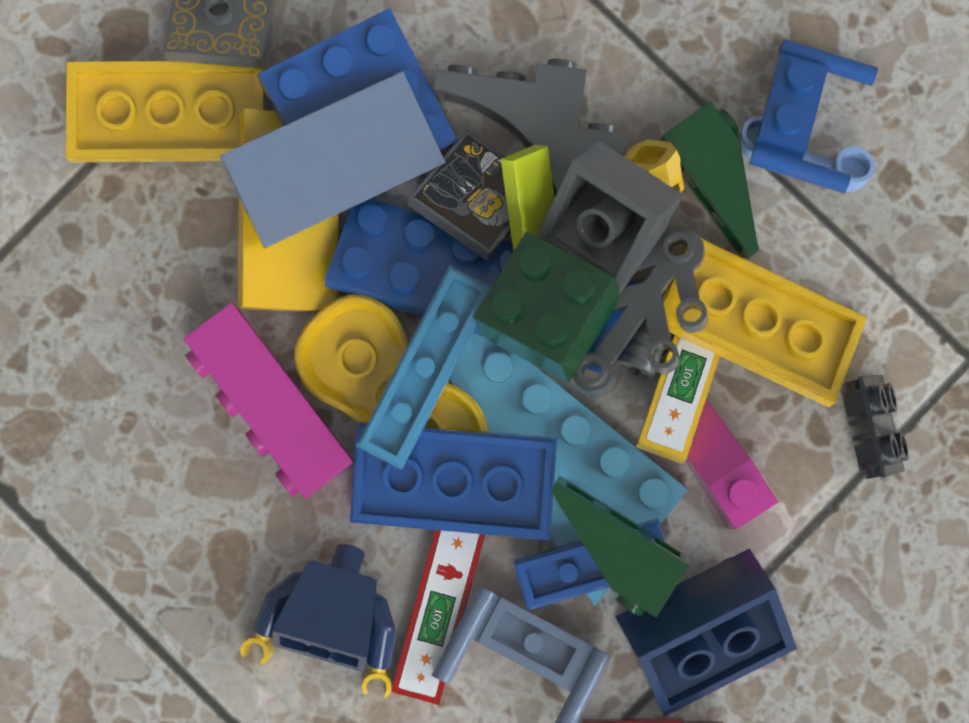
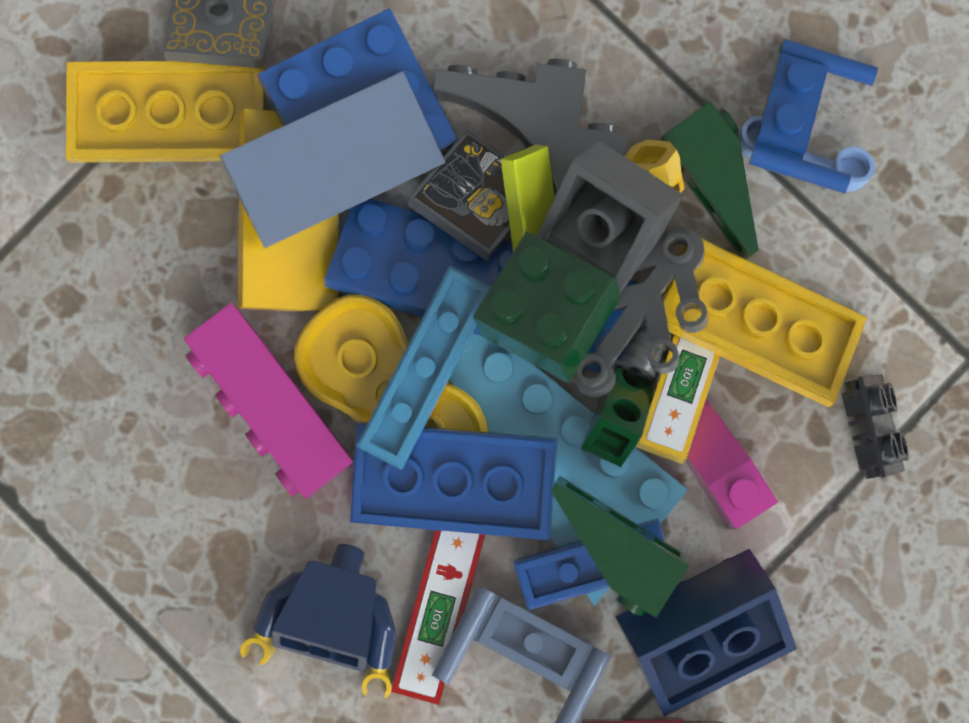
none -> dark green leg [580,366,654,467]

